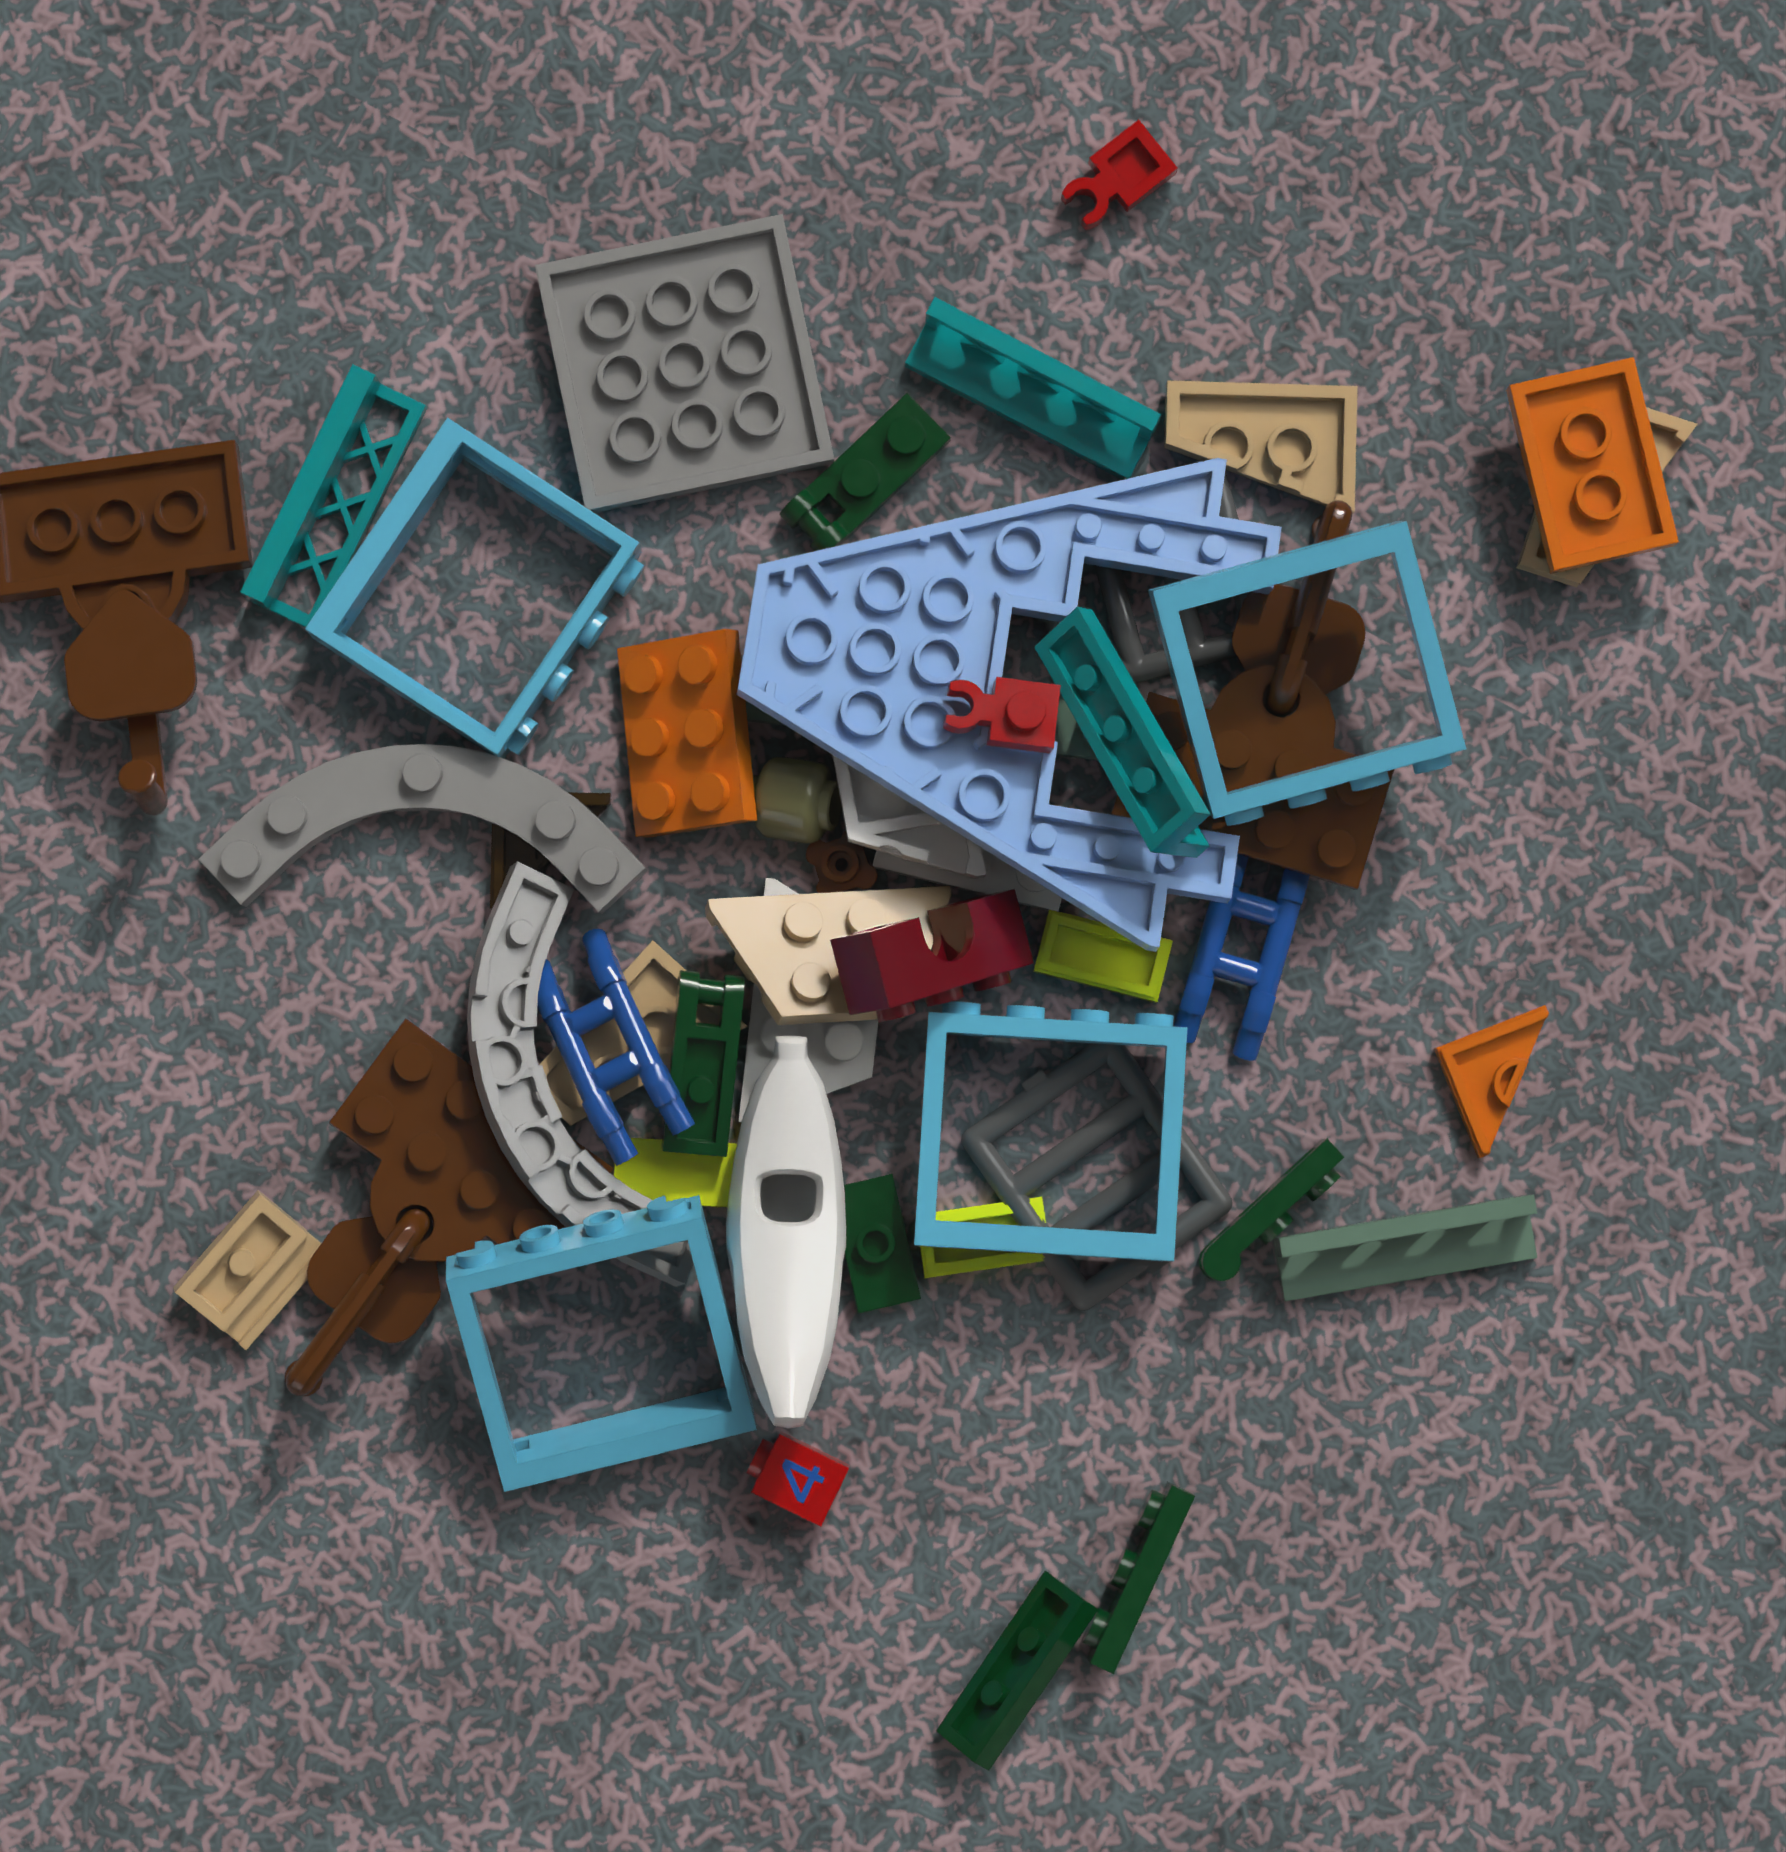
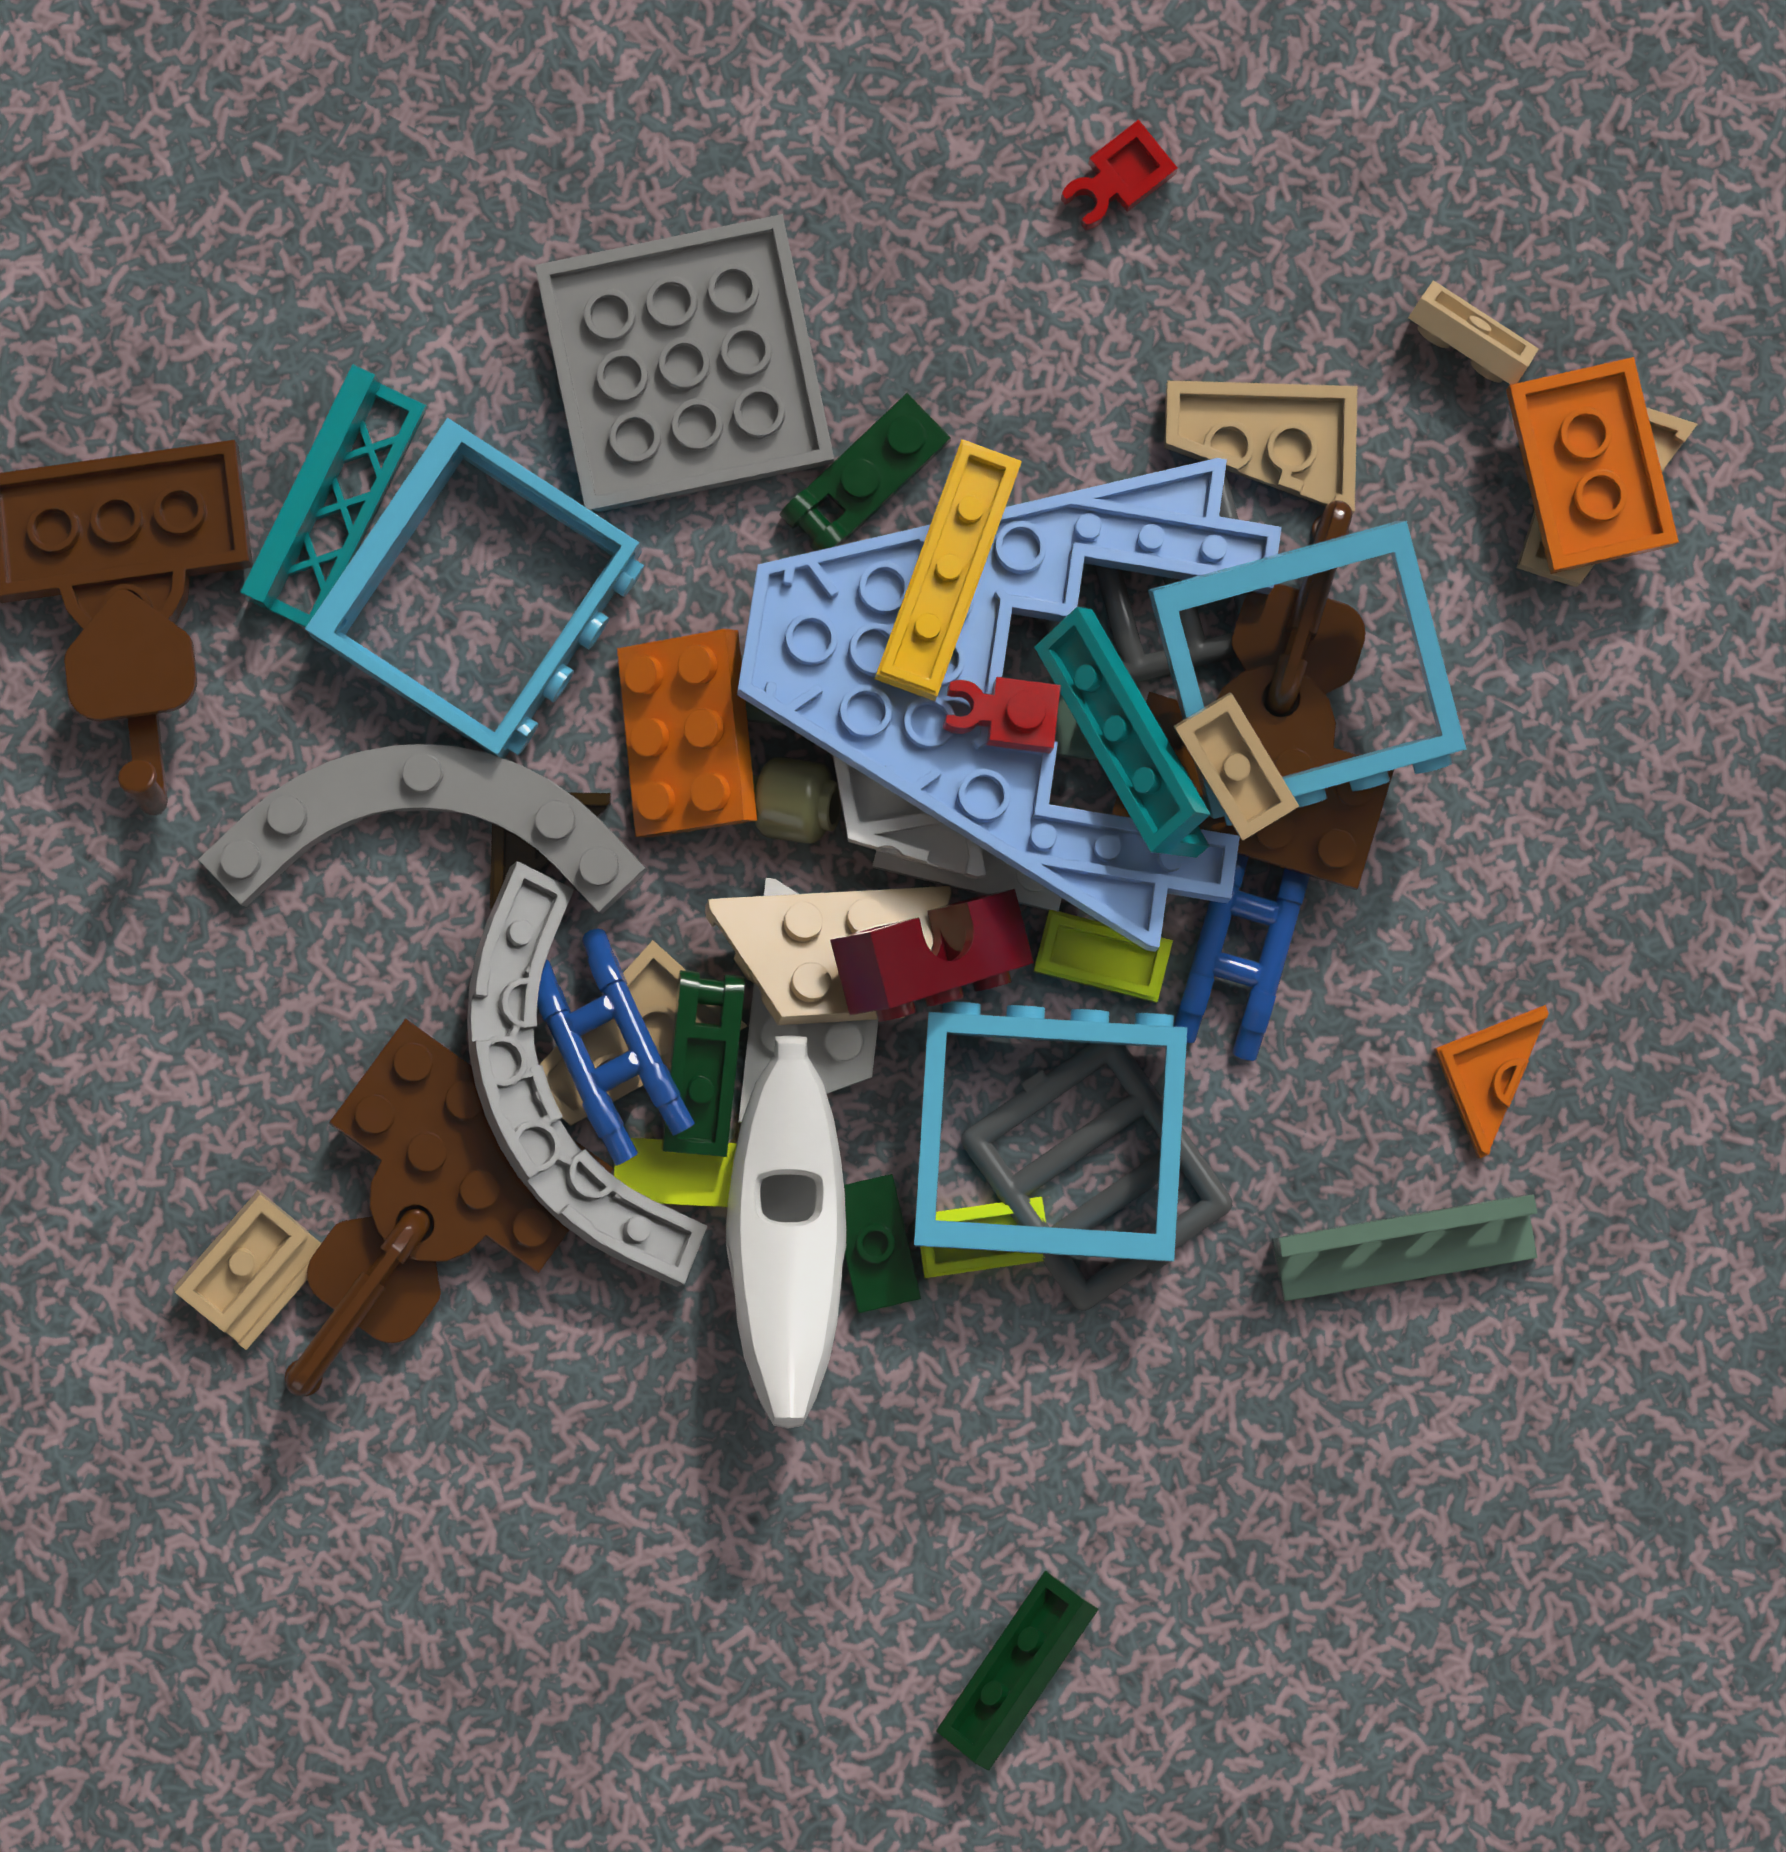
medium azure window [446,1195,757,1492] -> none
red brick [746,1431,850,1527] -> none
reddish brown plate [806,831,878,893] -> none
teal fence [905,297,1161,480] -> none
dark green plate [1082,1481,1195,1674] -> none
dark green plate [1198,1138,1345,1281] -> none
none -> yellow tile [874,439,1022,701]
none -> tan plate [1173,692,1299,840]
none -> tan plate [1408,280,1539,385]

